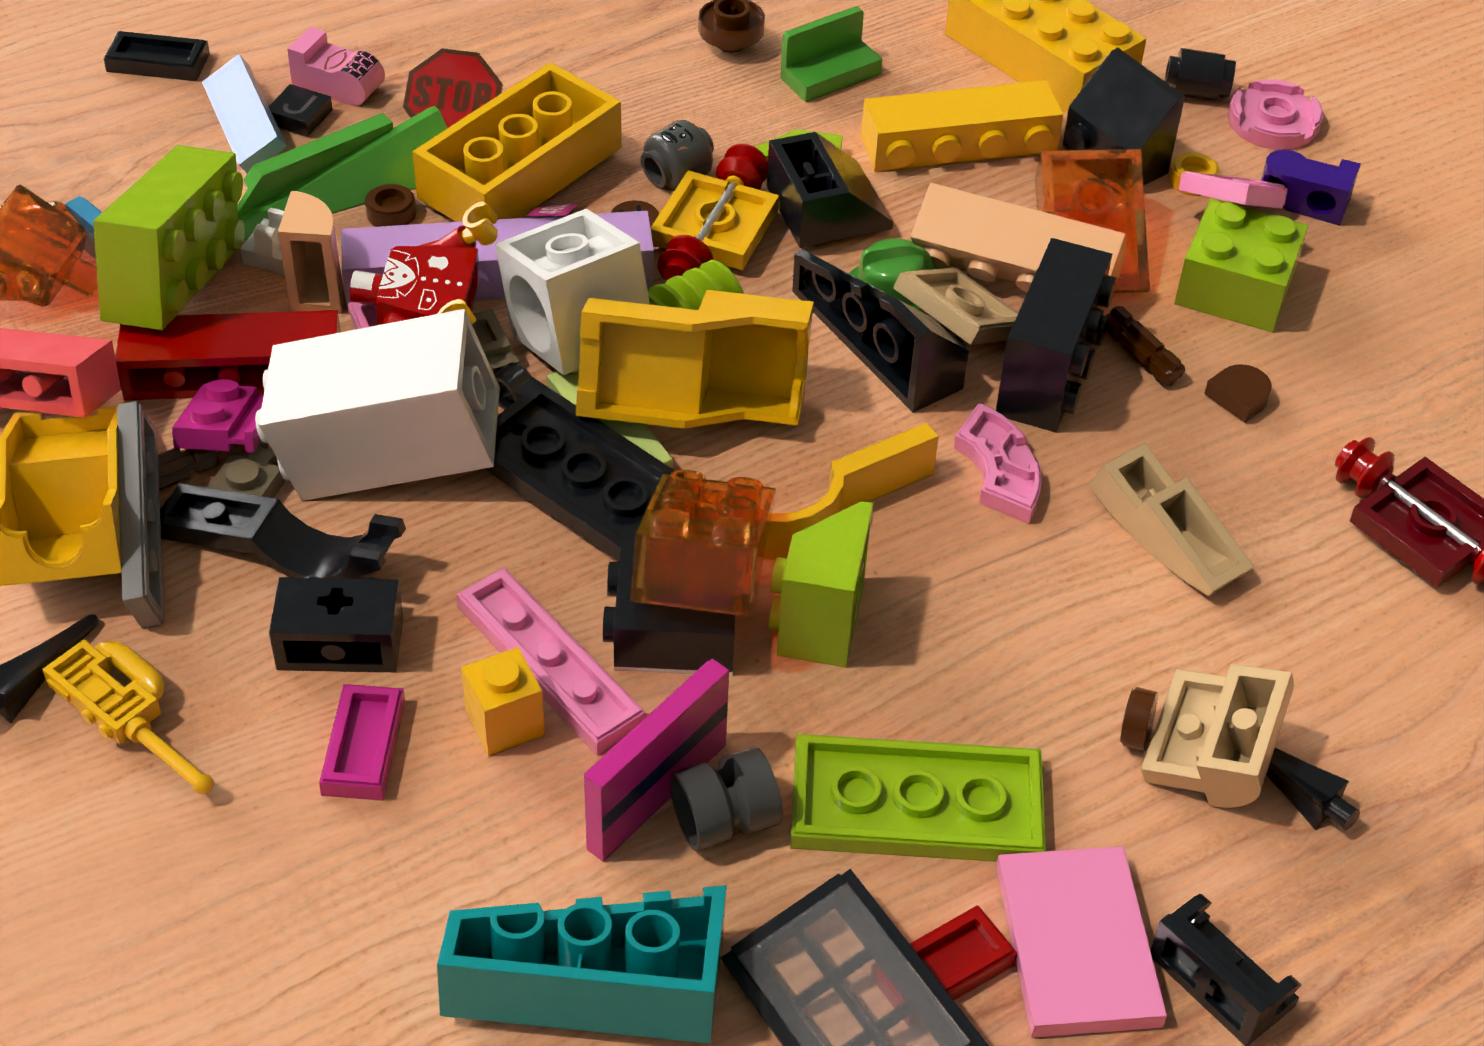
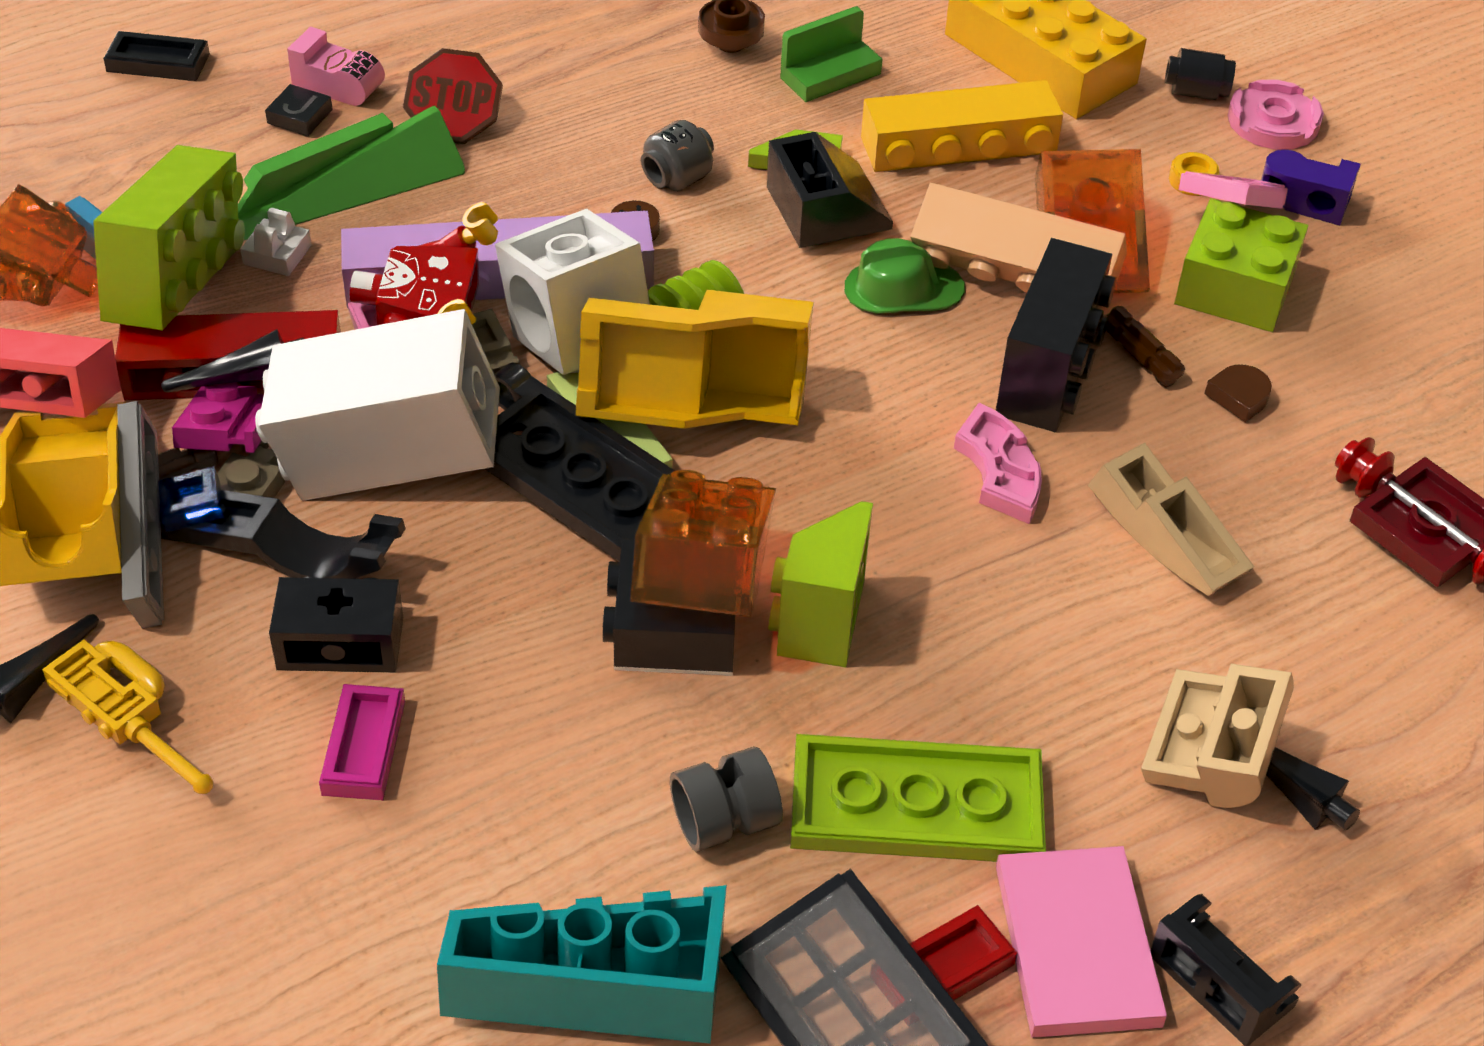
tile [202,54,287,173] -> none
light nougat brick [278,191,344,314] -> none
reddish brown tile [365,184,416,227] -> none
yellow brick [412,62,622,222] -> none
bright pink tile [456,567,646,756] -> none
yellow brick [461,647,545,756] -> none
dark pink sticker [527,203,582,216] -> none
dark pink tile [584,659,729,862] -> none
yellow plate [650,144,779,281] -> none
yellow piece [710,422,939,559] -> none
black wedge [792,250,969,413] -> none
tan tile [893,268,1018,345] -> none
black slope [1063,48,1185,194] -> none
reddish brown tile [1120,687,1158,751] -> none
none -> clear blue tile [158,467,224,533]
none -> black piece [161,329,305,392]

